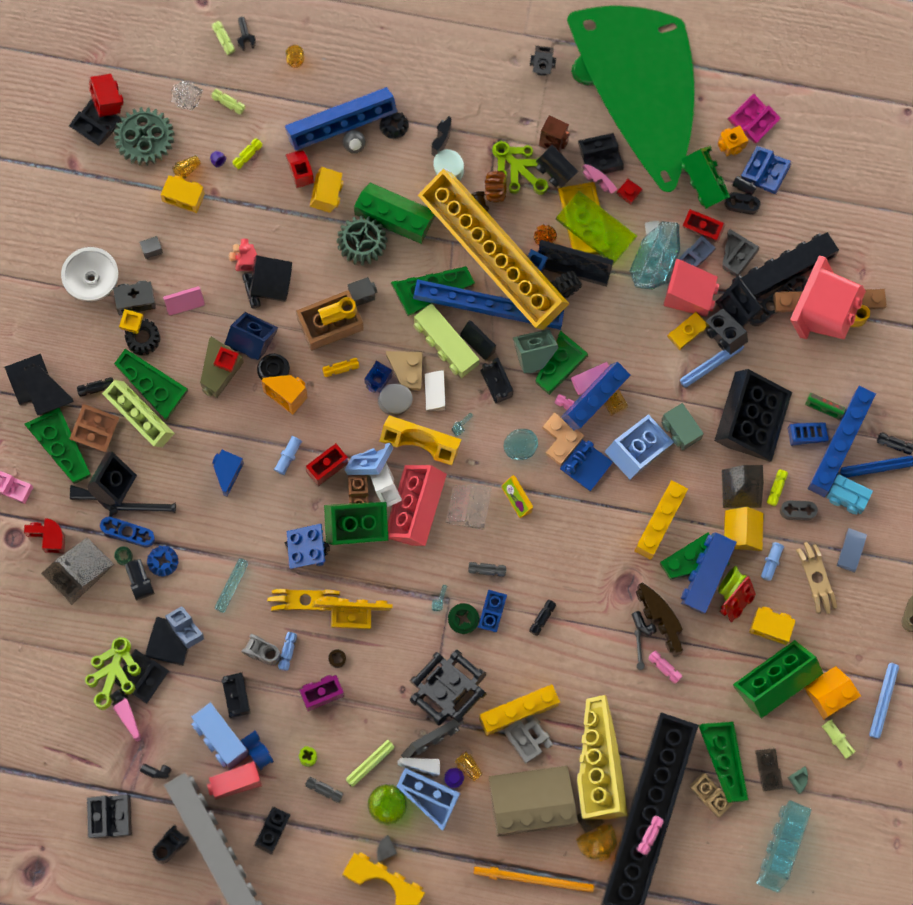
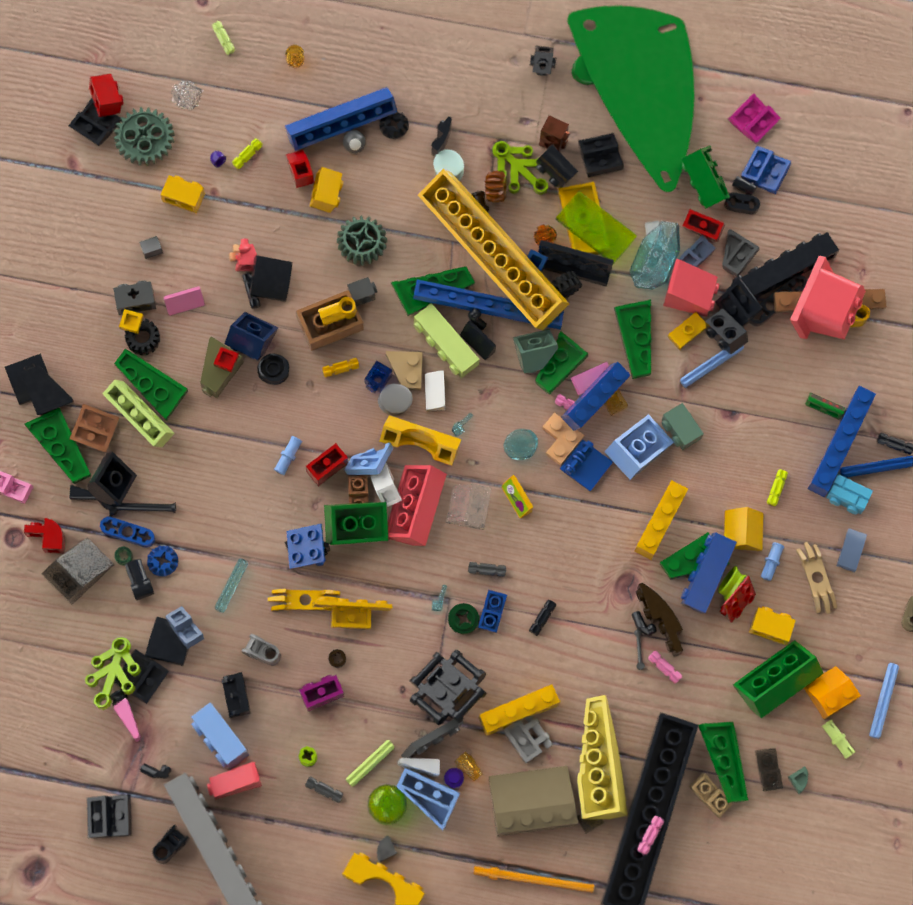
white dish [61,247,119,302] -> none
black axle [77,377,114,397] -> none
clear yellow cone [172,155,201,179] -> none
yellowish green axle [211,89,245,114] -> none
blue slope [212,449,244,497] -> none
black bar [237,17,256,51] -> none
blue leg [240,730,274,771] -> none
black slope [254,807,291,854] -> none
light orange slope [261,375,307,415] -> none
light blue axle [278,632,297,671] -> none
green slope [354,182,436,244] -> none
black hinge [480,357,514,404] -> none
clear yellow cylinder [576,824,617,862] -> none
bright pink slope [582,164,618,194] -> none
red plate [616,178,643,205] -> none
black slope [714,369,792,462] -> none
light orange brick [718,125,749,157] -> none
clear smoke slope [721,465,764,508] -> none
clear light blue wedge [756,800,812,893] -> none
dark grey beam [780,500,818,520] -> none
blue slope [788,422,829,446] -> none
none -> black arm [468,308,487,331]
none -> green wing [614,300,651,379]

